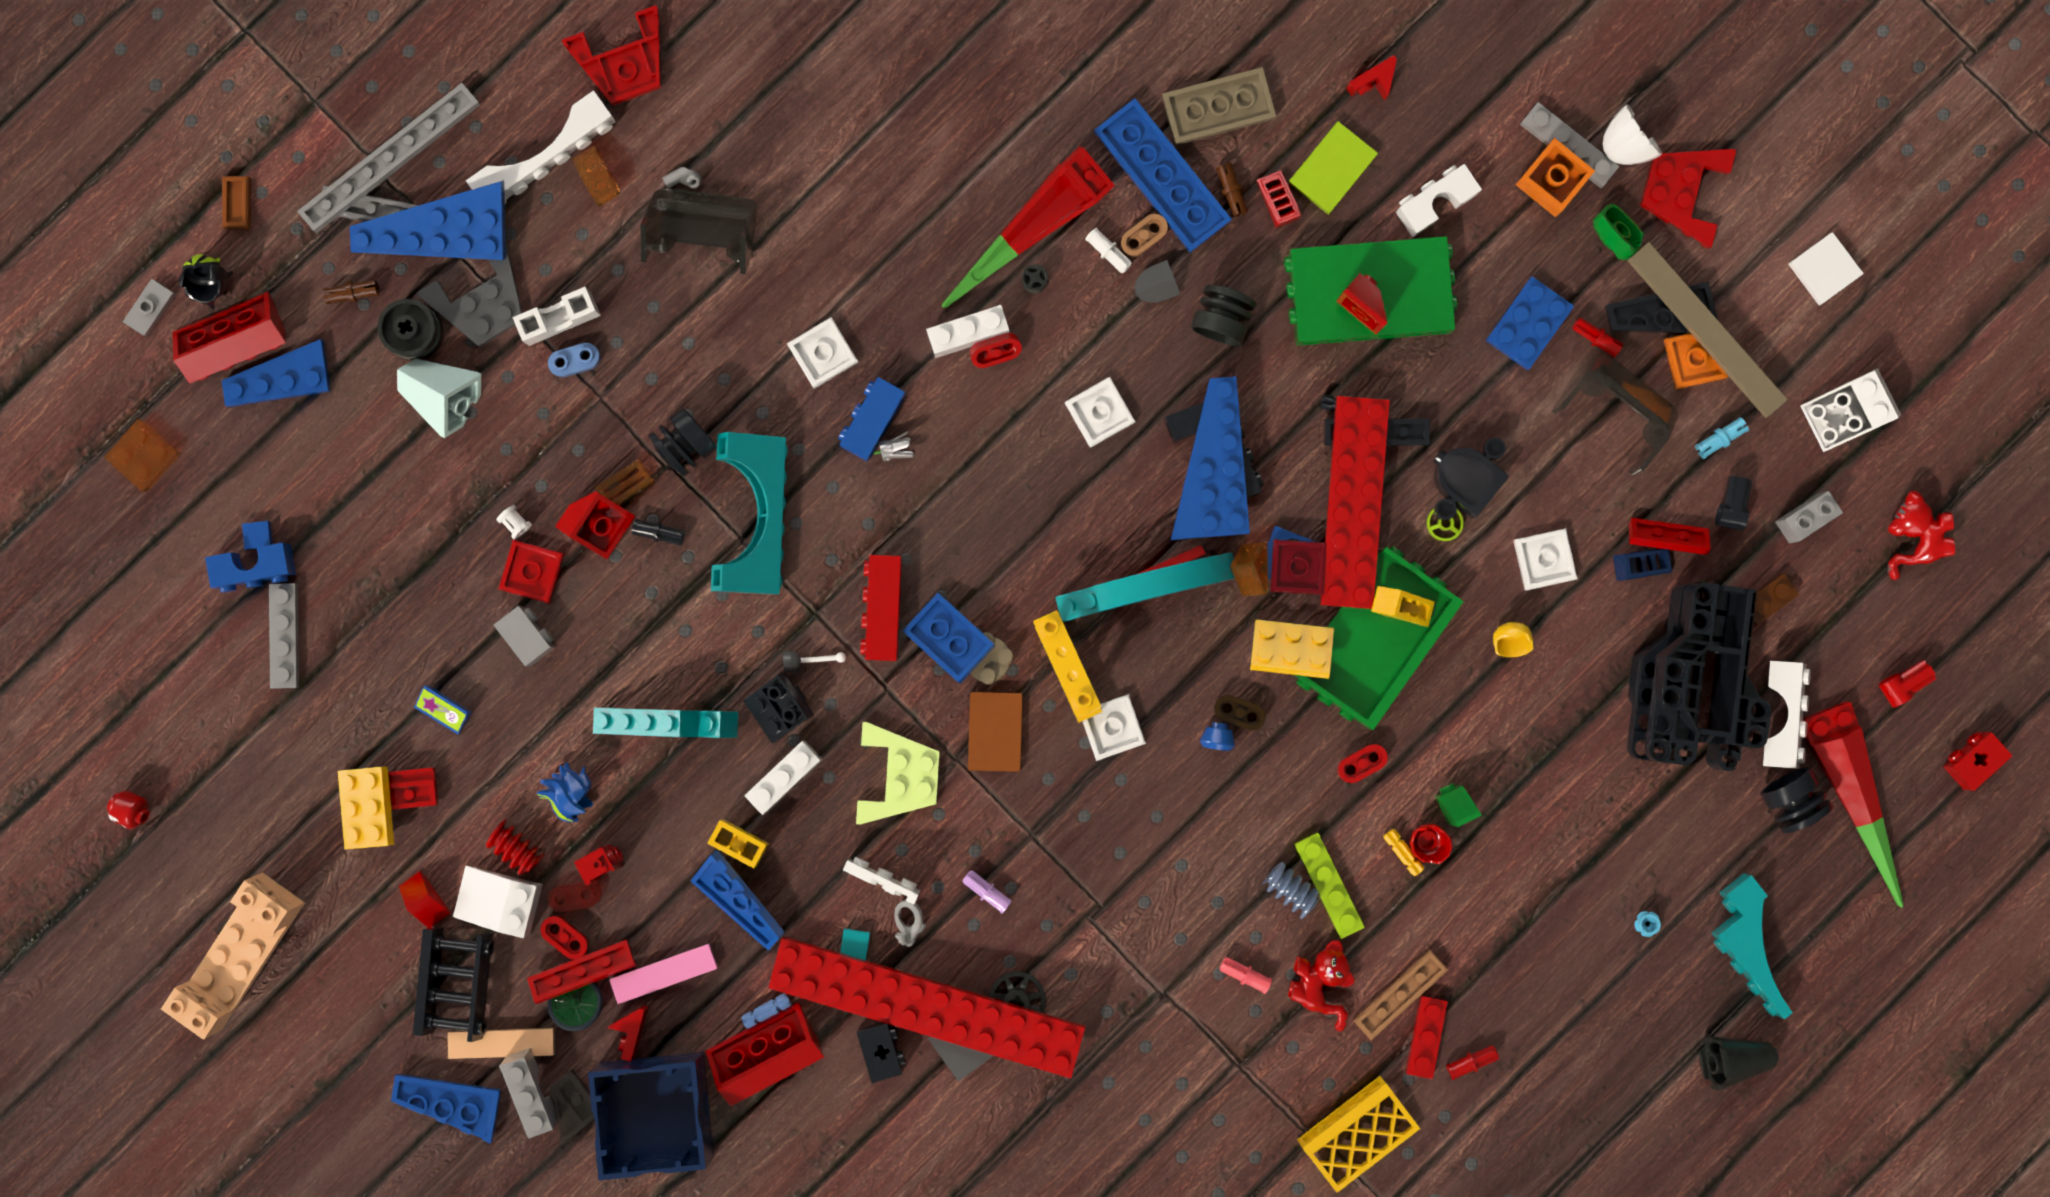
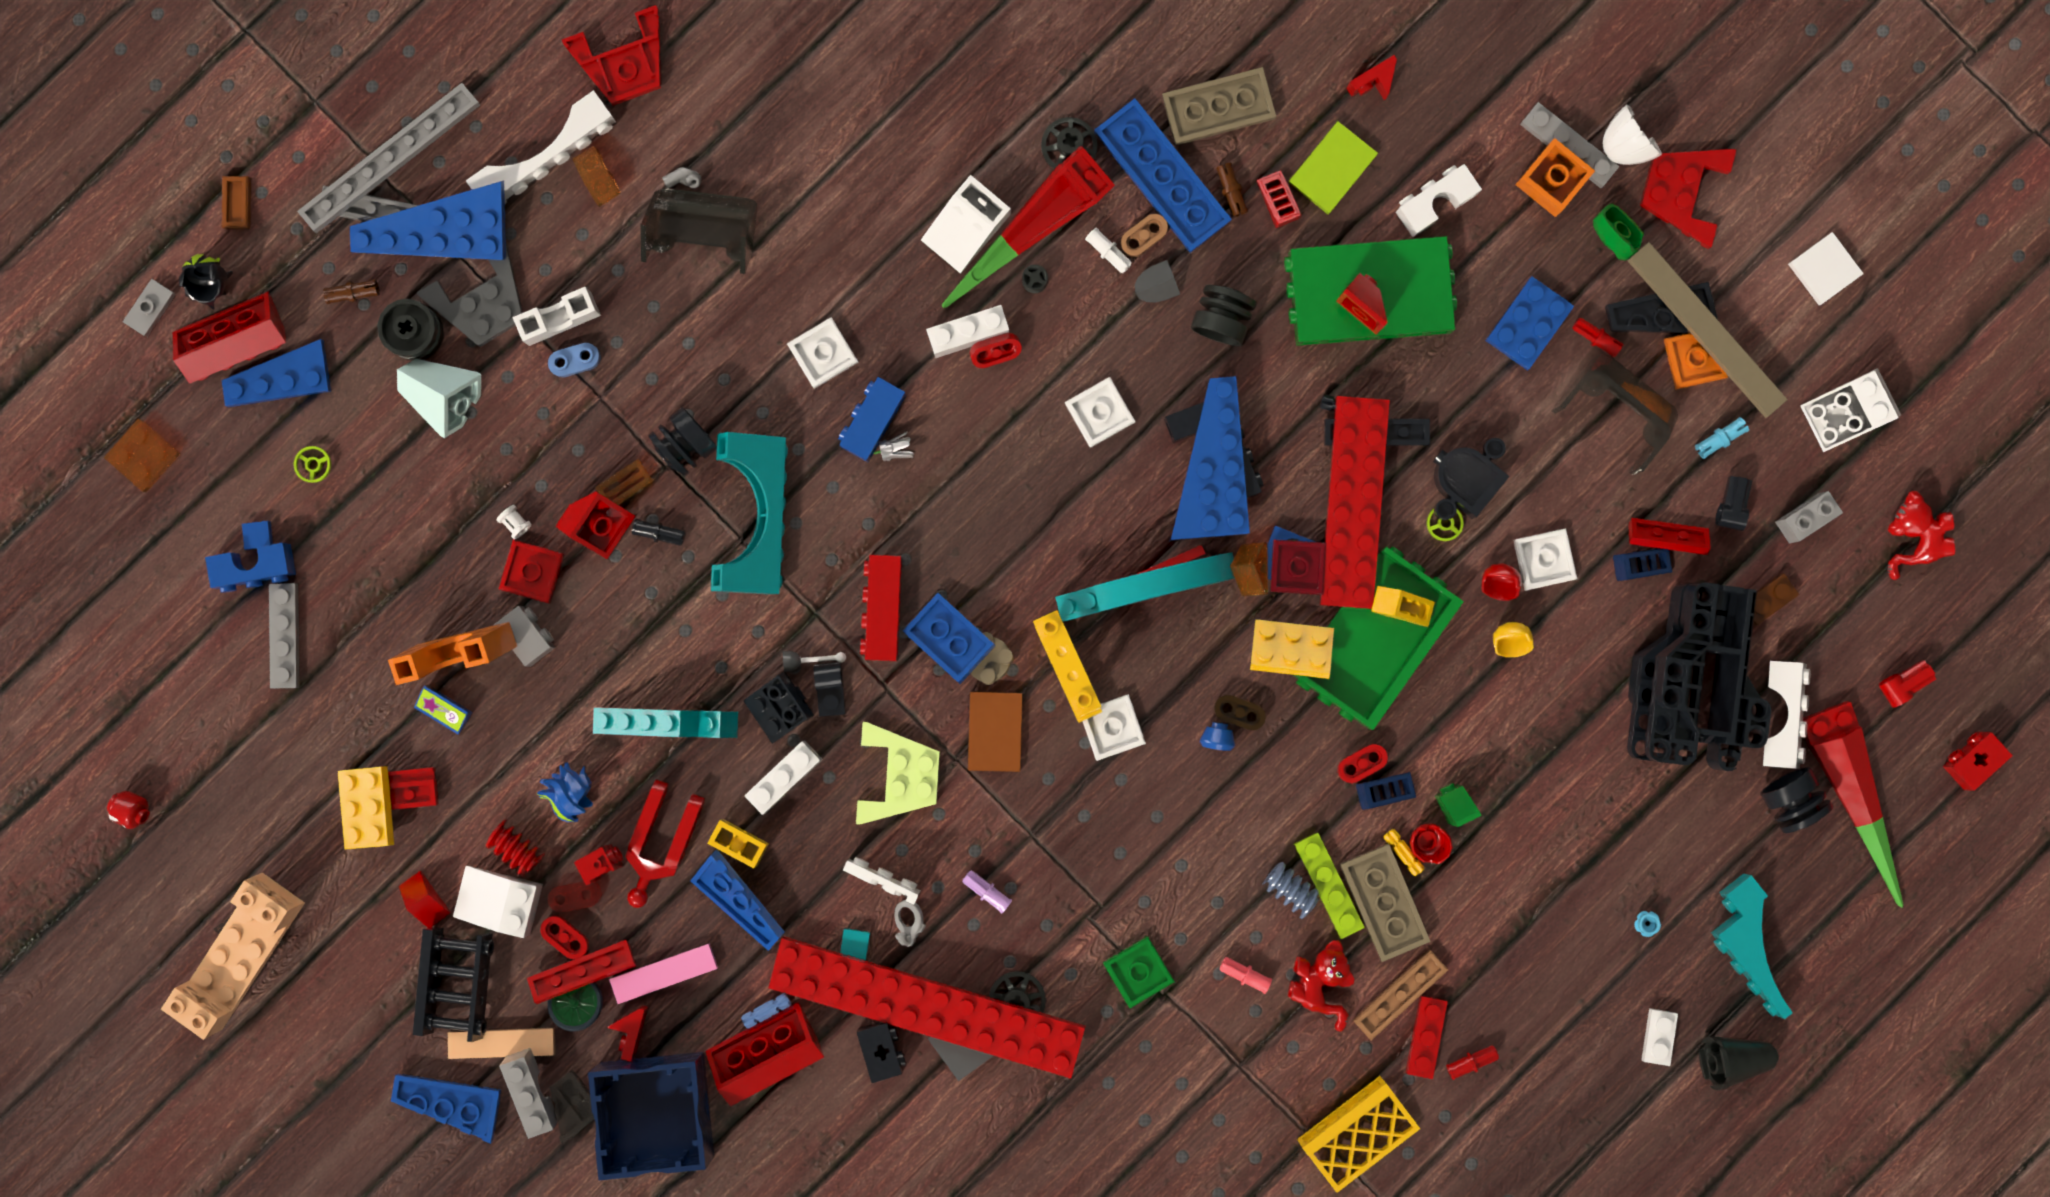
none -> lime piece [294,446,332,483]
none -> orange arch [388,622,517,685]
none -> red piece [625,779,705,908]
none -> black plate [814,662,846,717]
none -> white slope [921,175,1011,274]
none -> pearl dark grey wheel [1041,117,1097,169]
none -> green tile [1103,936,1175,1008]
none -> dark tan plate [1340,844,1431,962]
none -> dark blue slope [1356,772,1416,810]
none -> red hair [1481,563,1522,601]
none -> white plate [1642,1008,1678,1066]

